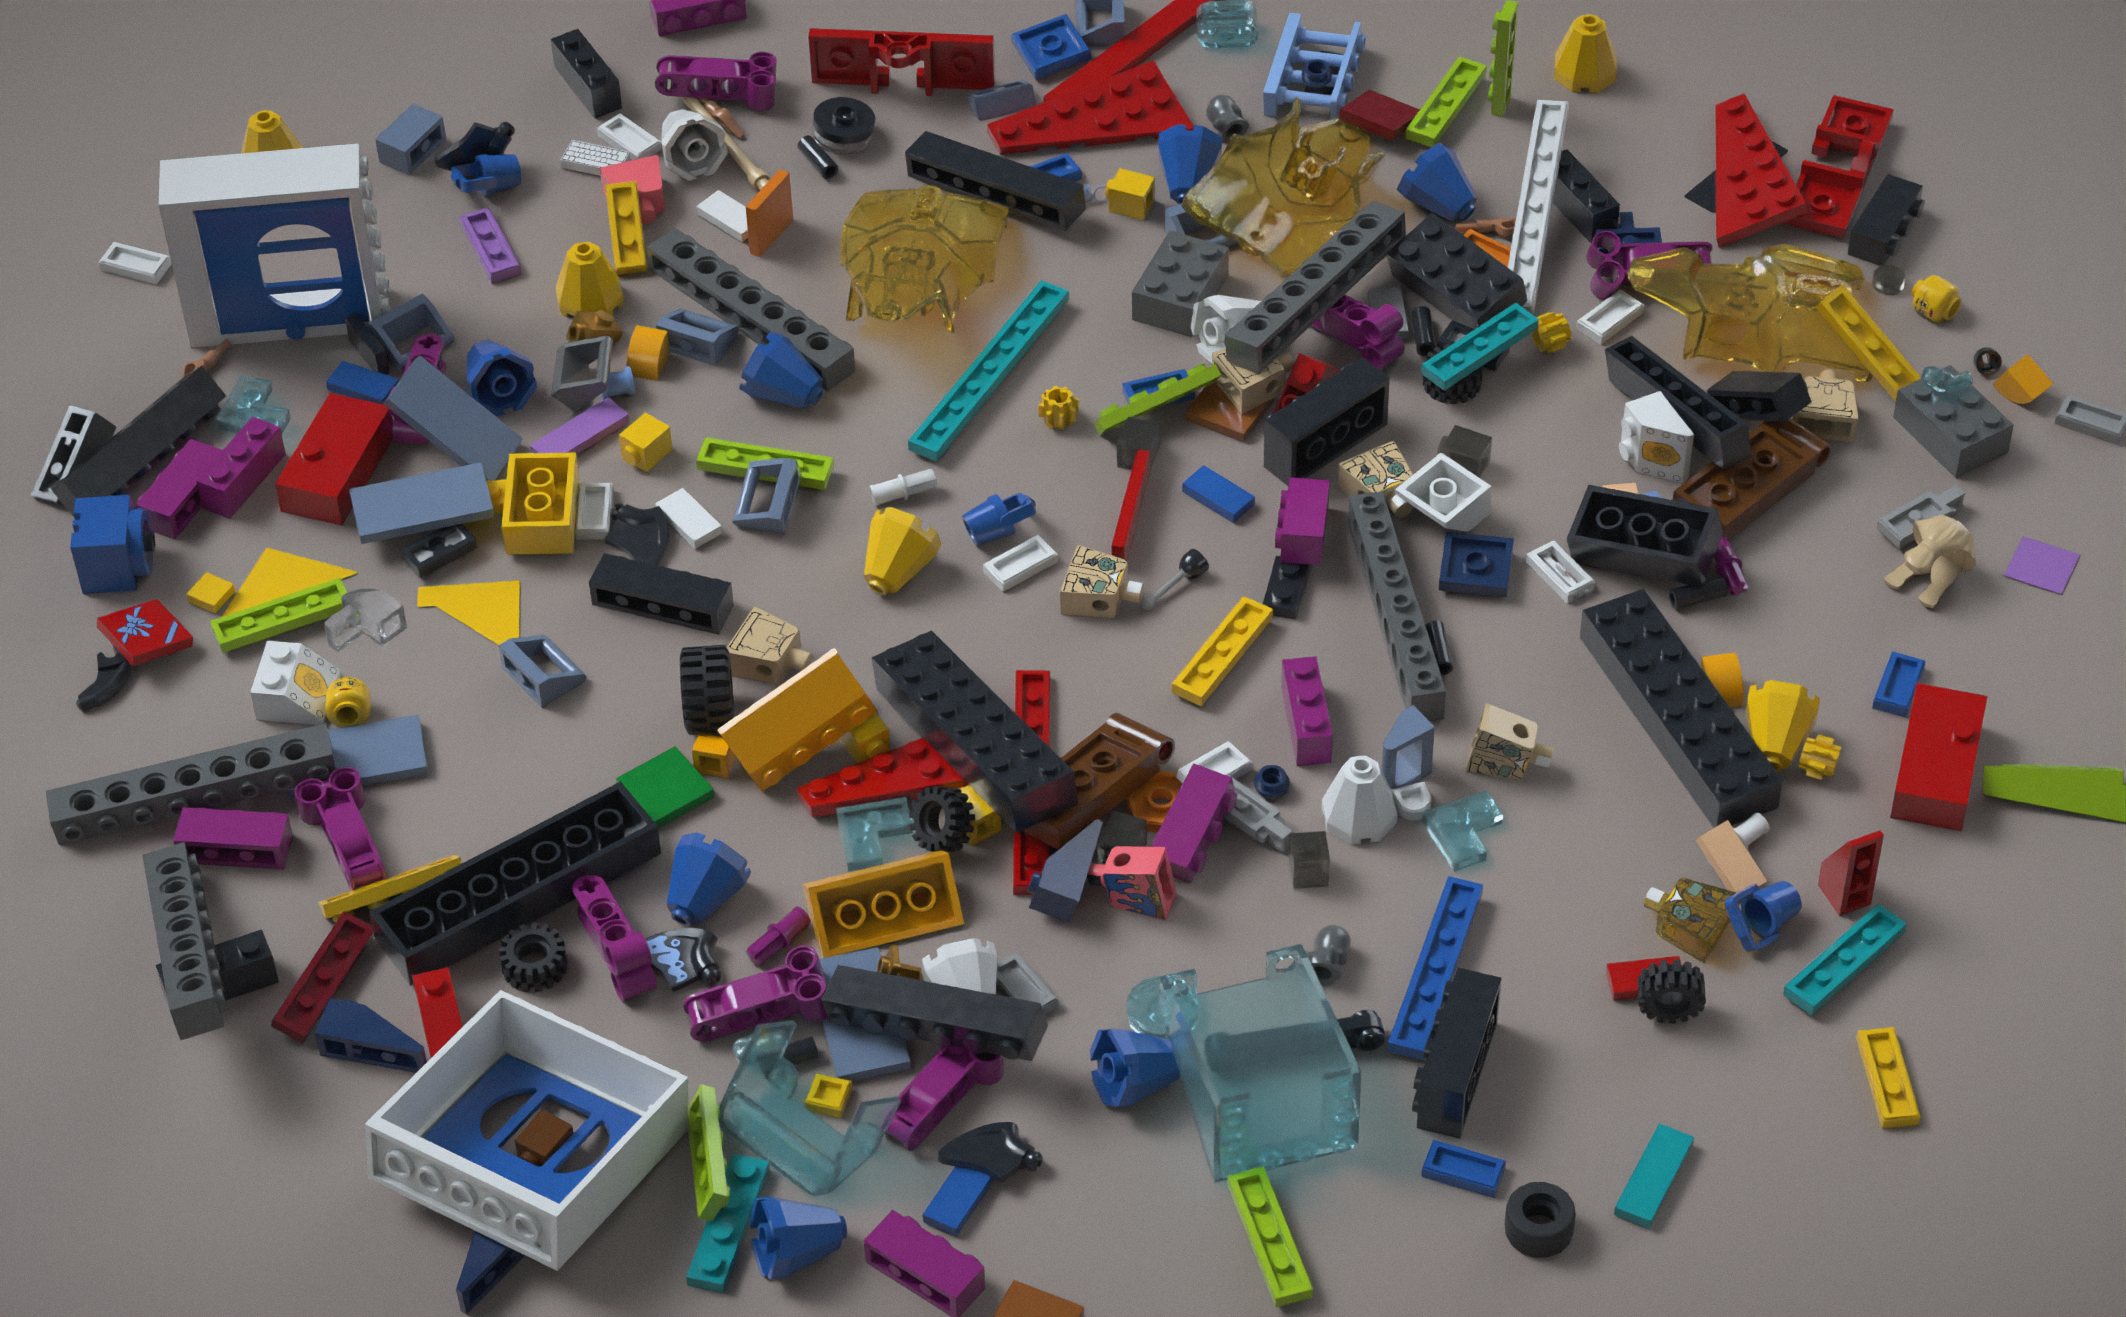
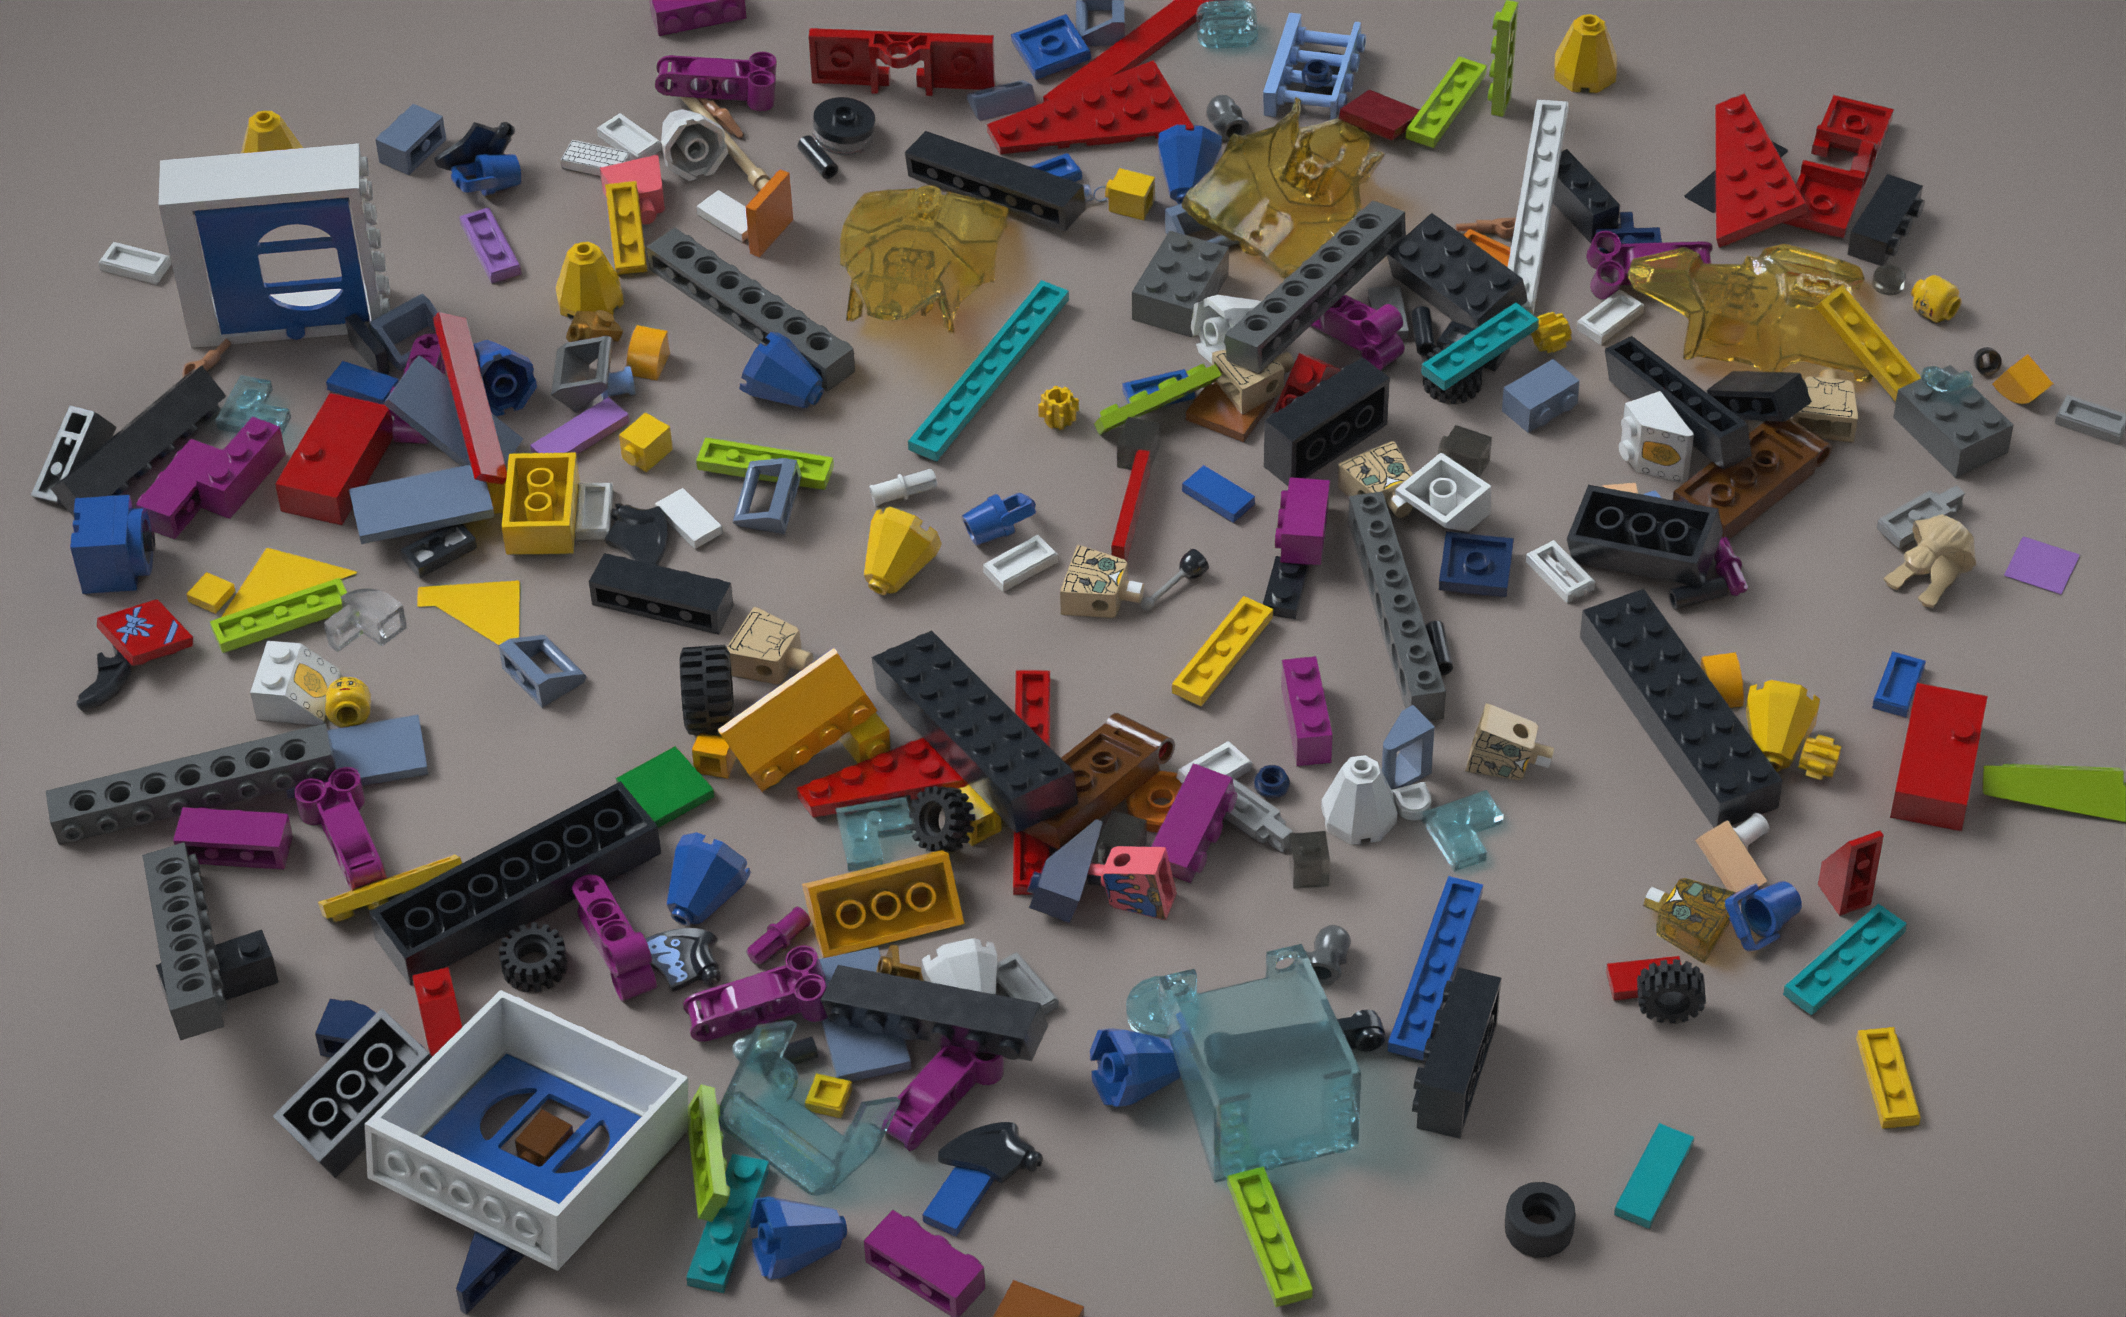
dark red plate [271,911,374,1043] -> none
black brick [551,29,622,119] -> none
sand blue tile [656,308,739,366] -> none
blue cone [1396,142,1477,222] -> none
blue tile [1421,1140,1506,1198] -> none
none -> black brick [273,1008,432,1178]
none -> tile [433,312,507,485]
none -> sand blue brick [1502,359,1580,433]

